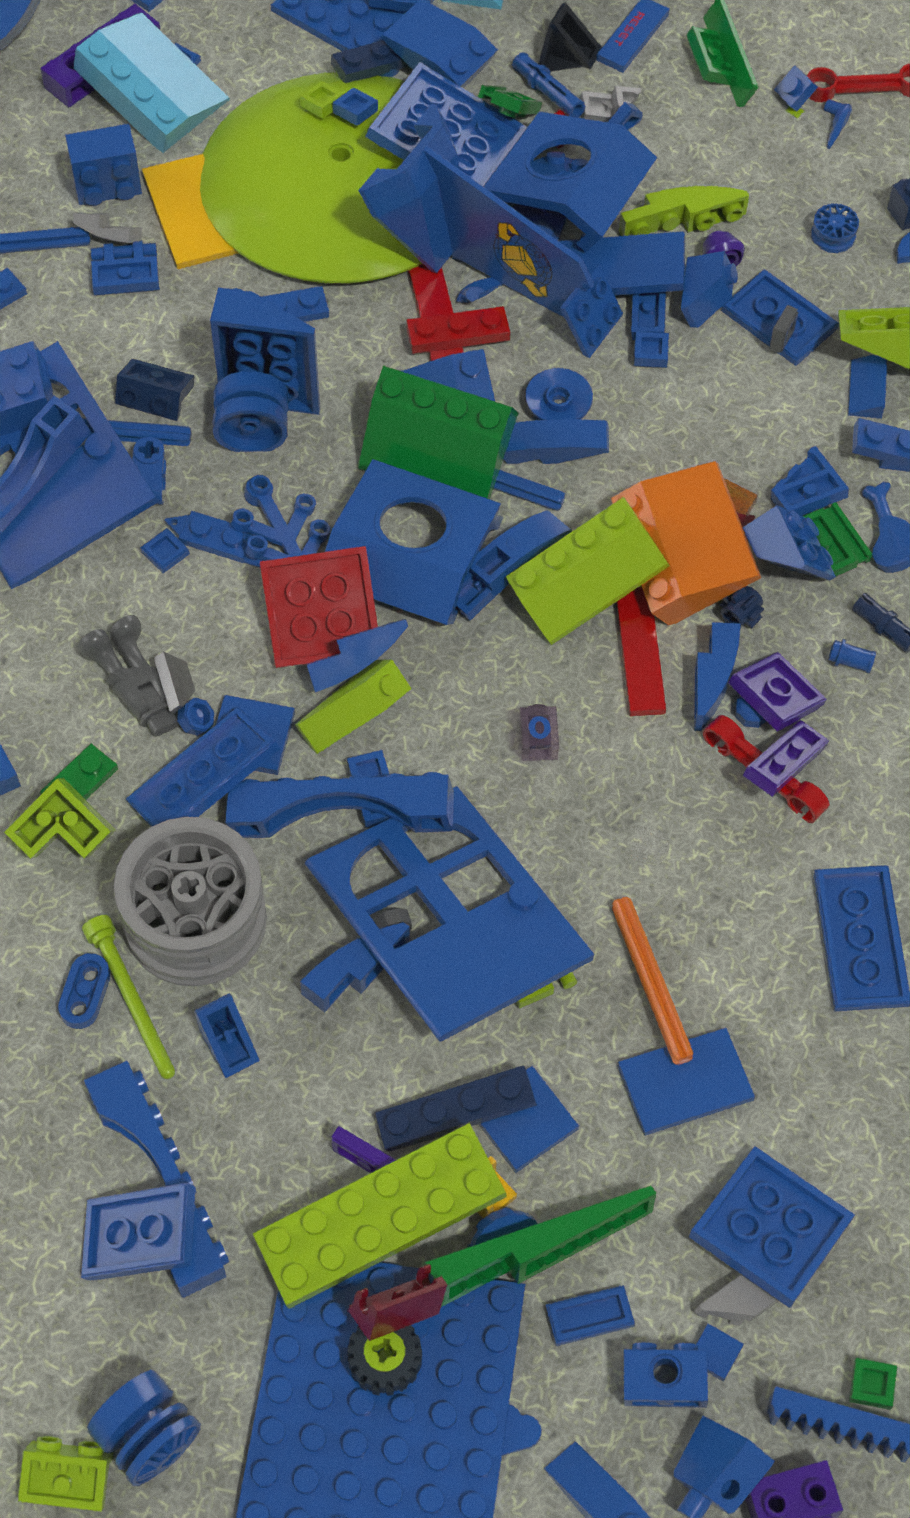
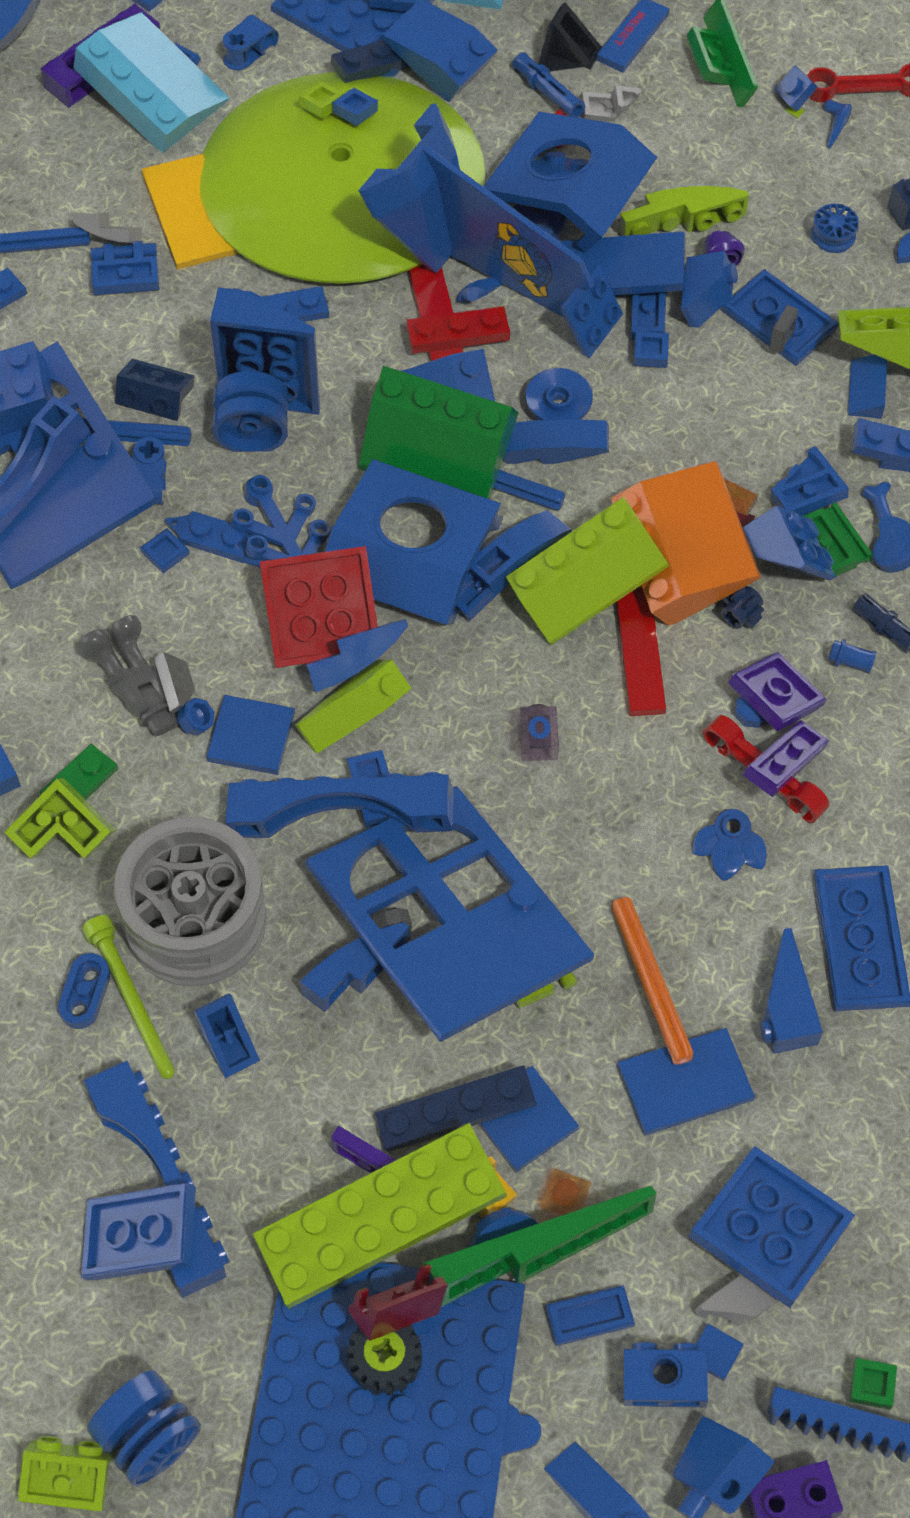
blue brick [65,124,142,205] -> none
blue tile [126,706,281,827] -> none
blue plate [365,62,527,186] -> none
green plate [478,85,543,118] -> none
blue tile [608,102,643,130] -> none
blue slope [694,622,741,731] -> none
none -> blue piece [223,15,279,71]
none -> clear orange plate [540,1168,592,1216]
none -> blue plate [693,809,767,881]
none -> blue slope [760,928,823,1054]

